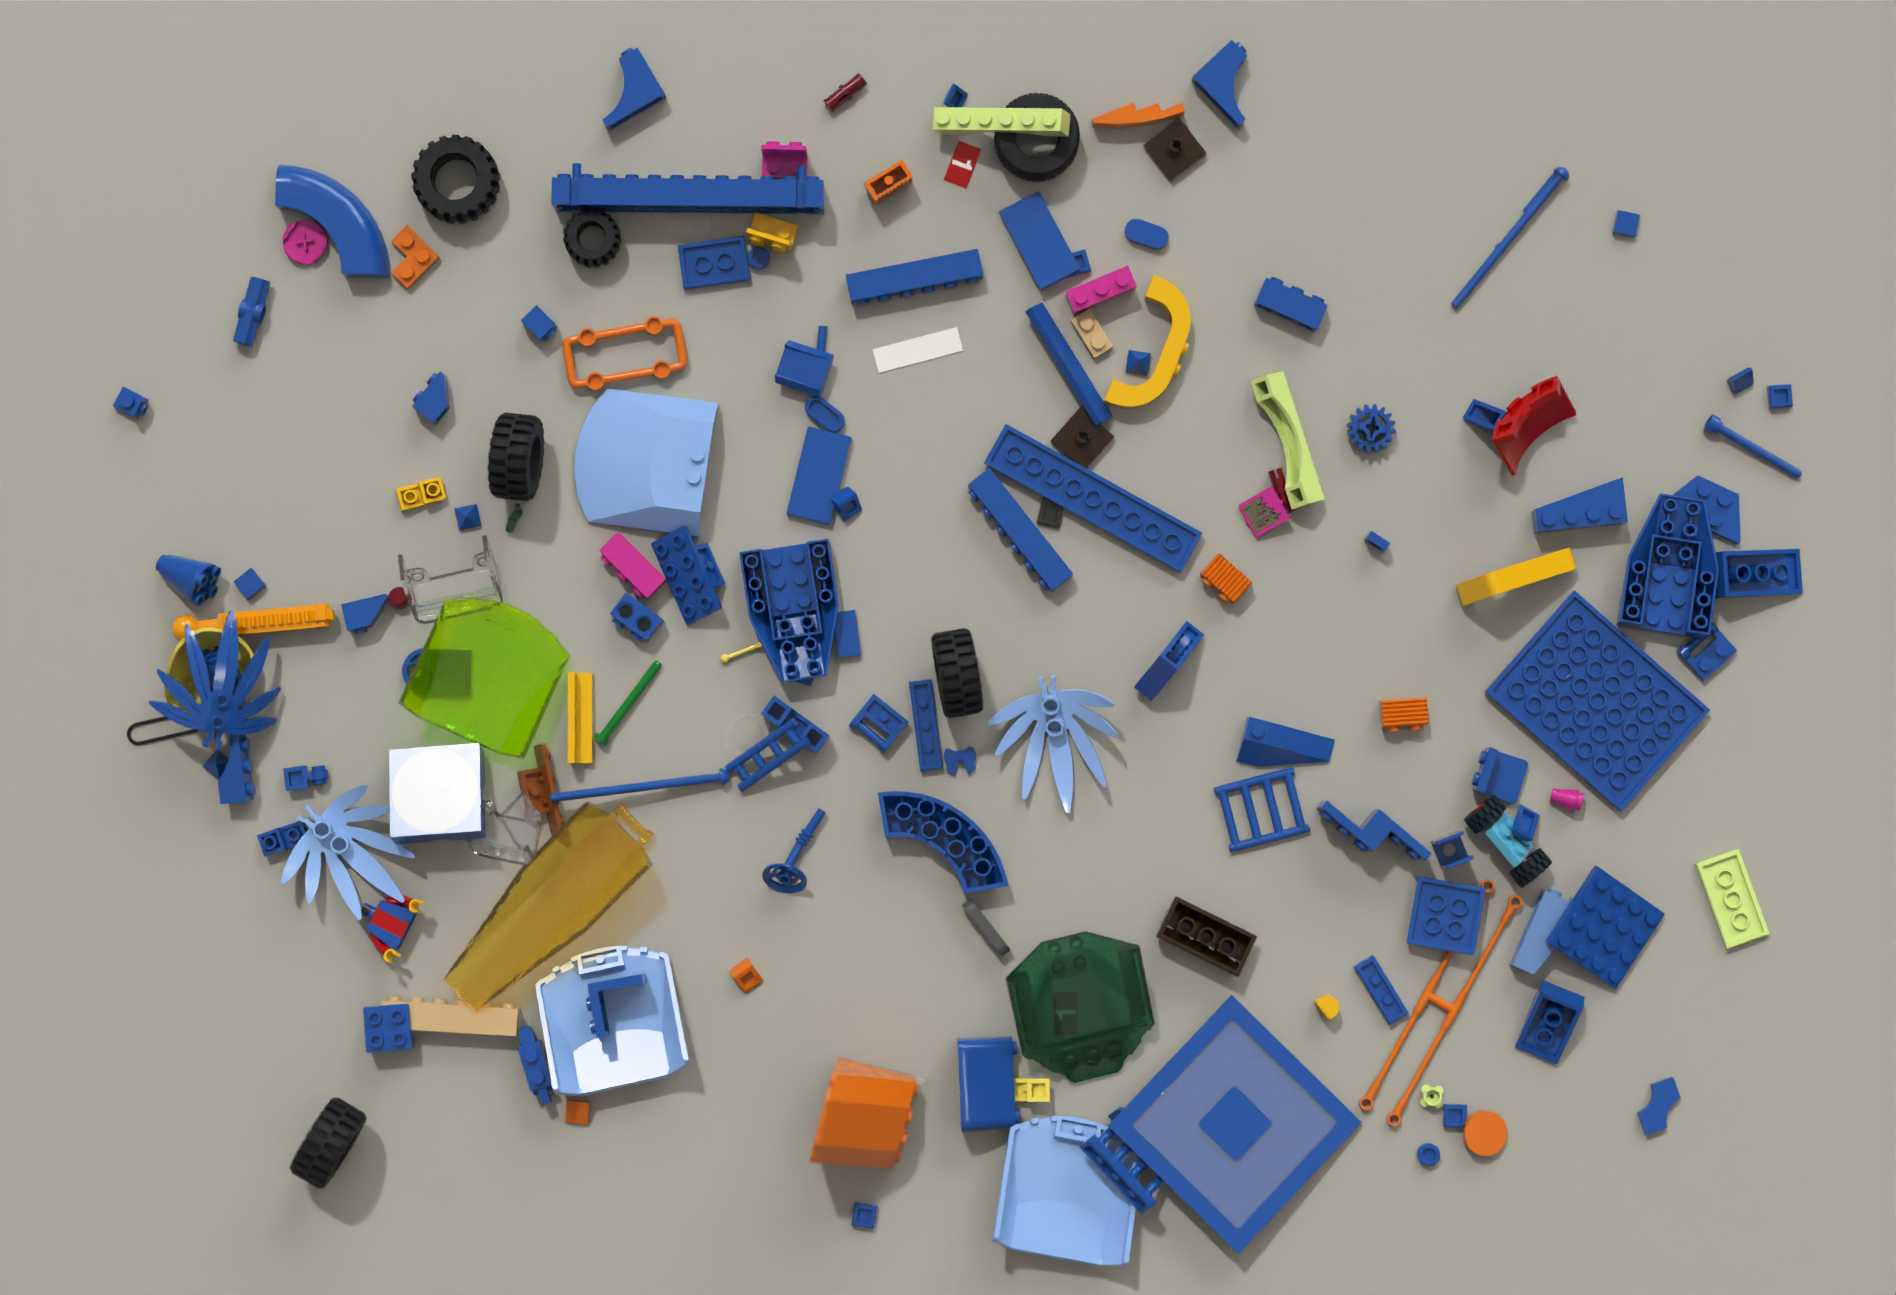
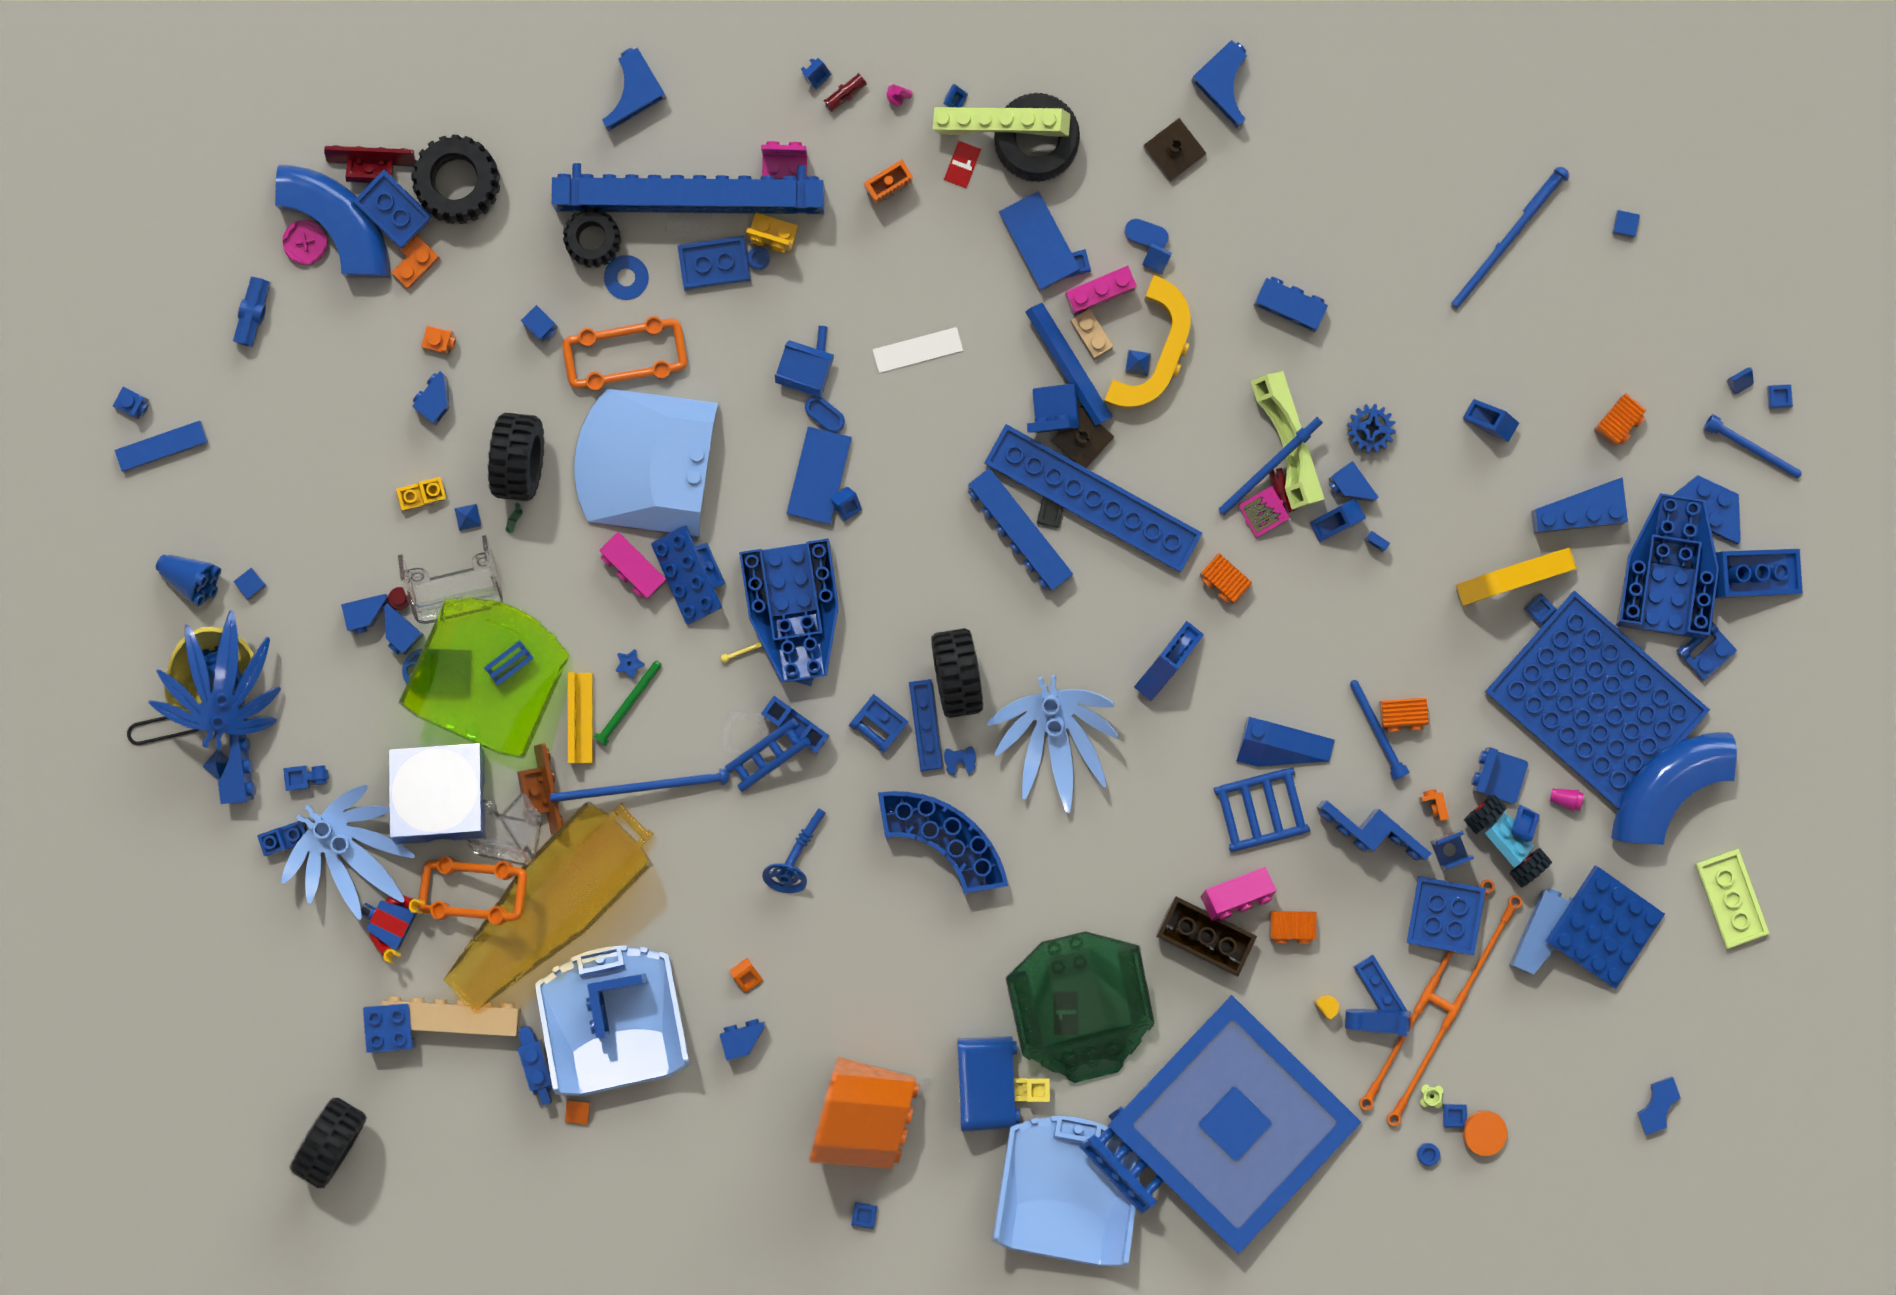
light orange gear [172,604,335,641] -> none
blue brick [610,592,663,642] -> none
blue tile [835,610,861,658] -> none
blue brick [846,249,983,306] -> none
dark grey beam [962,898,1011,957] -> none
orange slope [1091,103,1185,128] -> none
red panel [1492,376,1576,476] -> none
blue slope [1515,980,1585,1064] -> none
none -> blue tile [115,420,208,472]
none -> dark red bracket [324,145,416,183]
none -> blue tile [353,170,433,249]
none -> blue slope [384,604,424,655]
none -> orange bar [418,856,527,925]
none -> orange bracket [421,326,456,355]
none -> blue tile [484,640,534,686]
none -> blue piece [604,255,649,300]
none -> blue plate [616,649,645,679]
none -> blue slope [719,1019,766,1061]
none -> blue tile [801,58,832,89]
none -> dark pink plate [887,84,913,107]
none -> blue bracket [1027,384,1079,433]
none -> blue tile [1142,243,1172,274]
none -> dark pink brick [1200,867,1277,921]
none -> blue bar [1219,417,1323,515]
none -> orange brick [1269,911,1317,944]
none -> blue slope [1310,499,1366,542]
none -> blue slope [1328,461,1379,502]
none -> blue leg [1345,1009,1411,1036]
none -> blue piece [1350,680,1410,781]
none -> orange bracket [1419,789,1449,821]
none -> blue tile [1524,593,1556,625]
none -> orange brick [1594,393,1646,446]
none -> blue brick [1611,732,1737,845]

